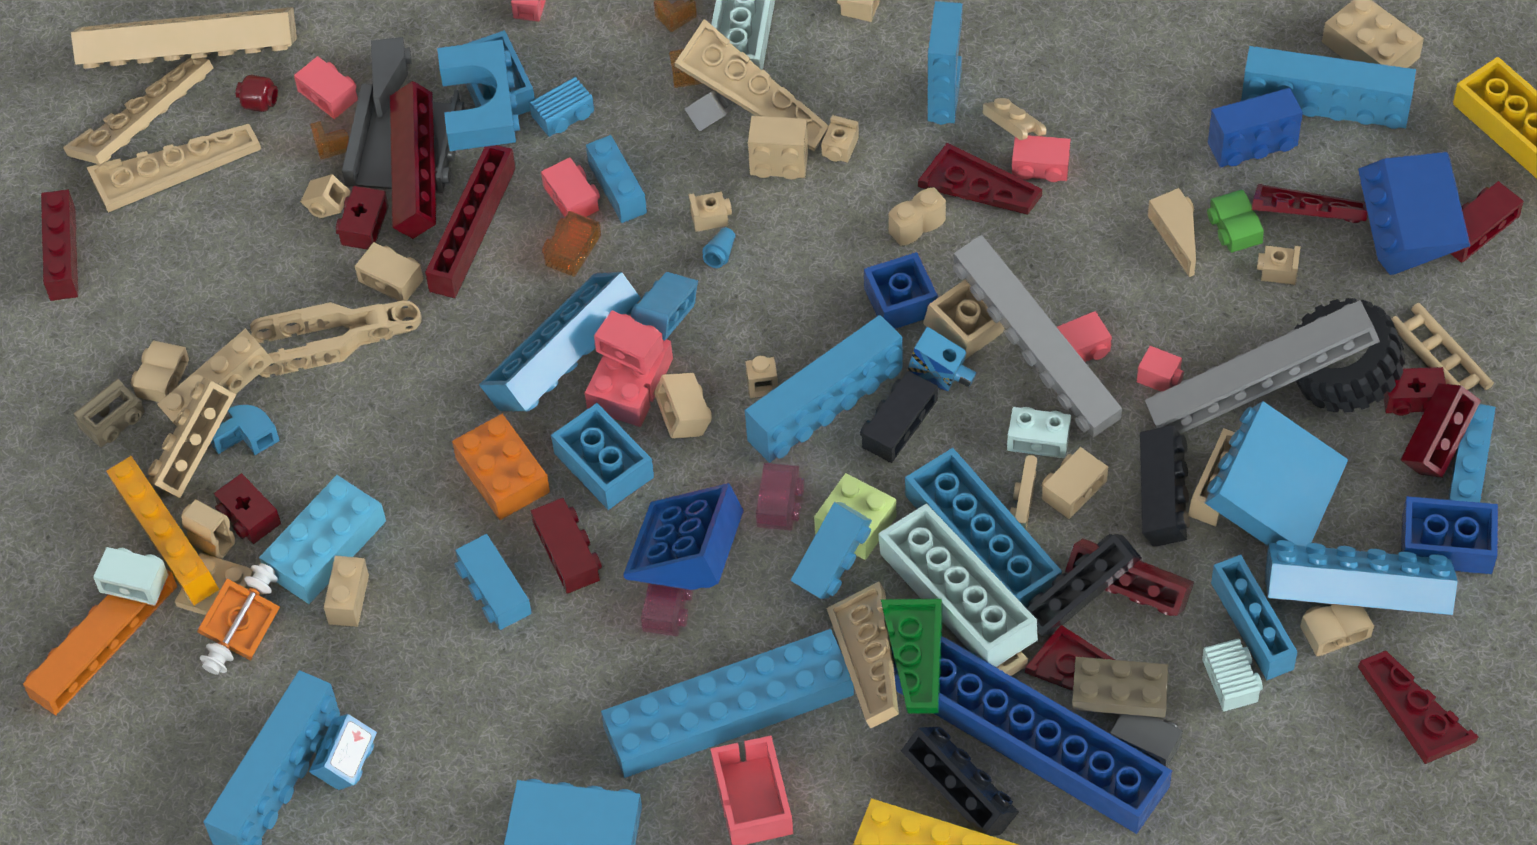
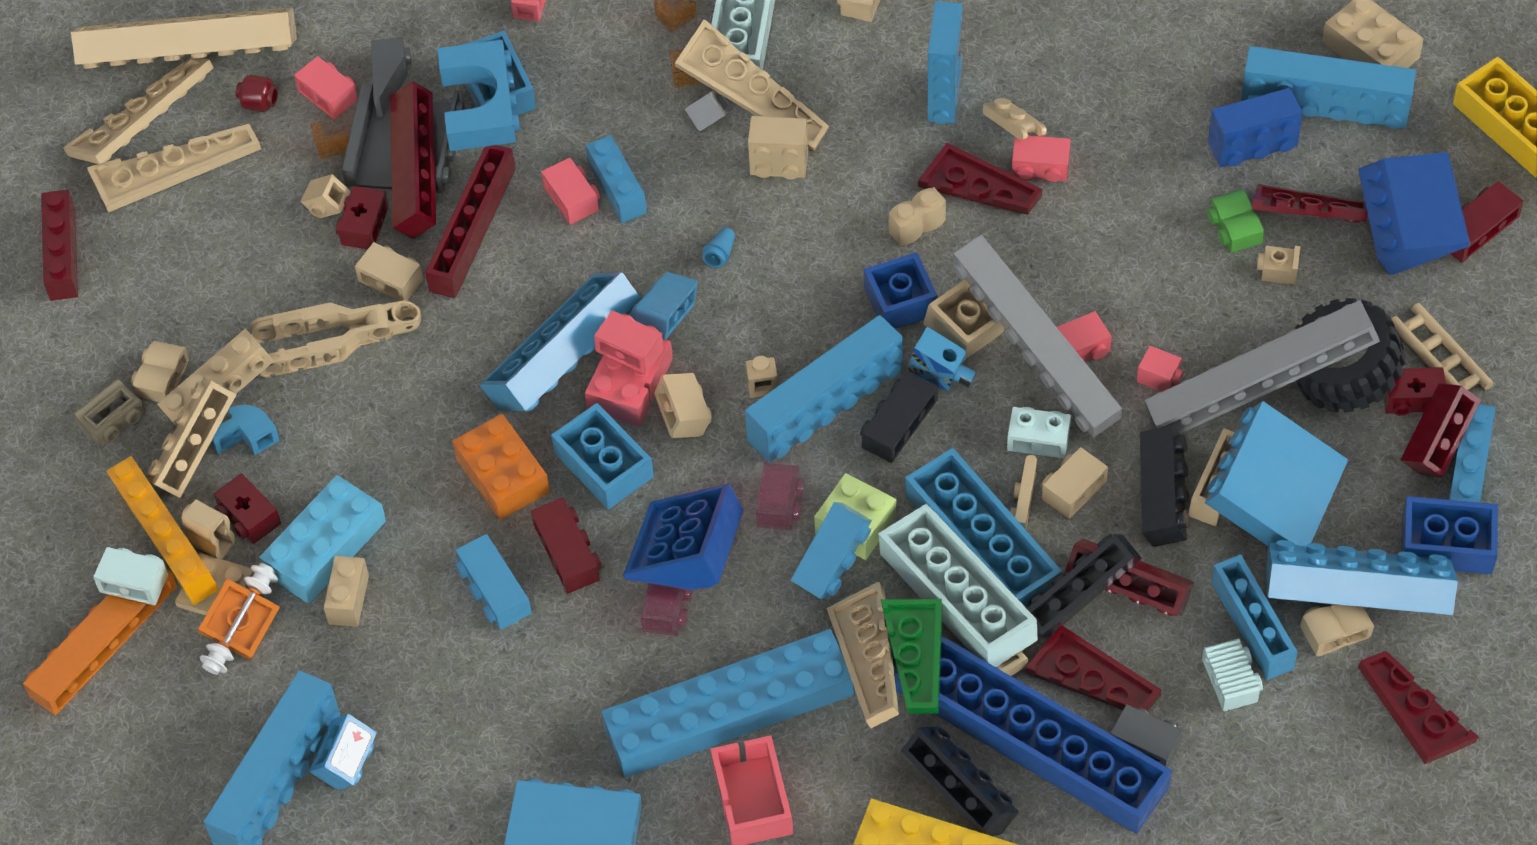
dark azure brick [529,77,594,137] -> none
clear orange brick [542,211,601,277] -> none
tan brick [689,192,732,232] -> none
tan brick [821,115,859,163] -> none
dark tan plate [1072,657,1168,718] -> none
tan slope [1148,188,1196,277] -> none

